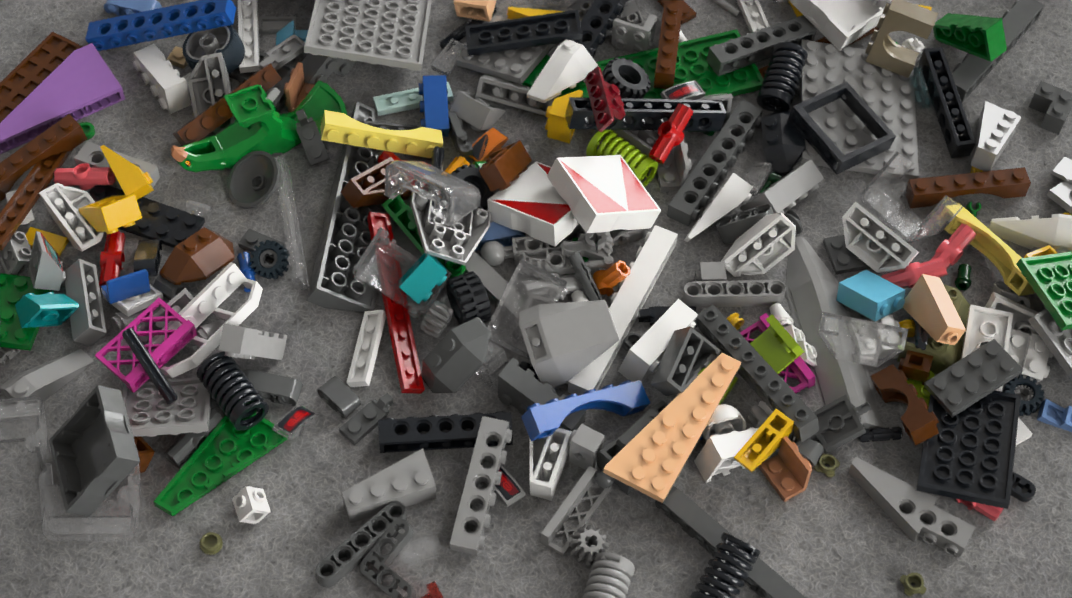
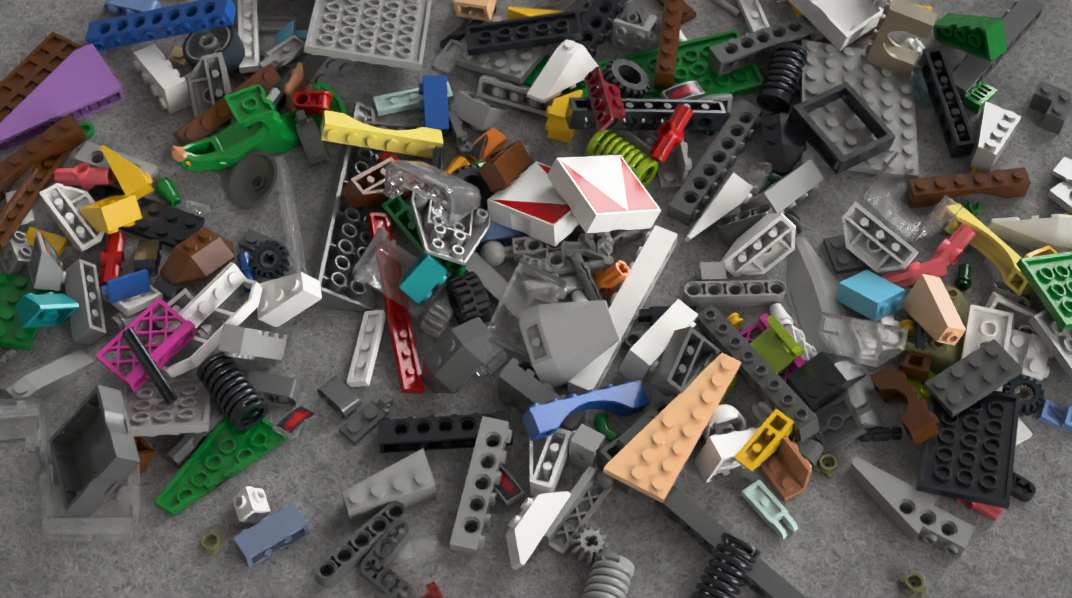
none -> green cone [154,177,182,207]
none -> sand blue brick [233,503,309,568]
none -> white wedge [257,272,322,327]
none -> red piece [293,90,333,116]
none -> white wedge [506,491,571,570]
none -> green arm [594,413,619,442]
none -> light aqua hinge [741,480,798,540]
none -> black wedge [786,351,866,412]
none -> green slope [962,81,998,114]

